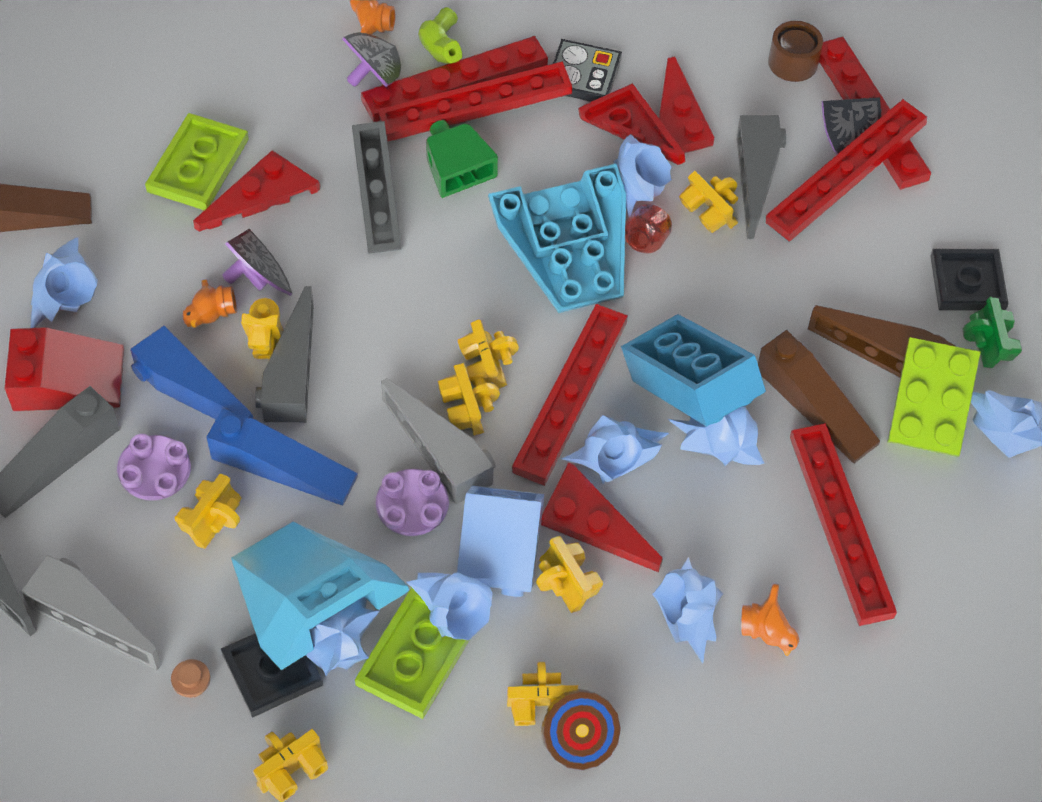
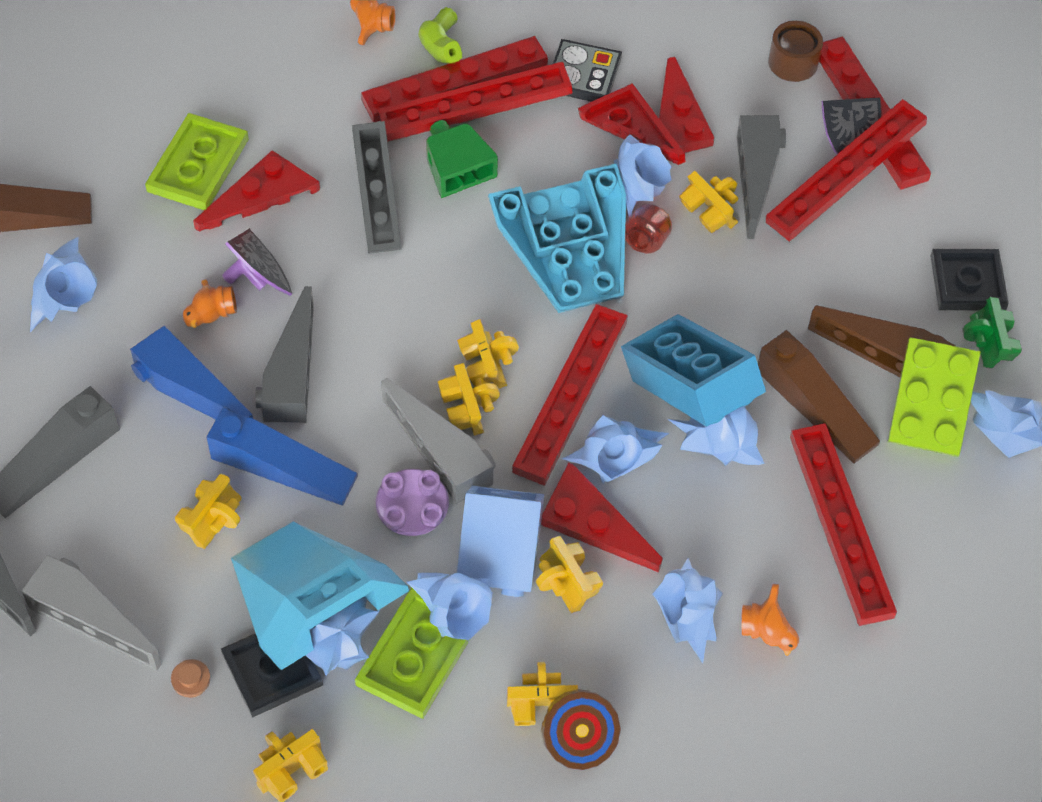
slope [4,328,124,411] -> none
lavender dish [117,434,191,500] -> none
yellow hips [241,298,284,359] -> none
shield [342,32,401,86] -> none

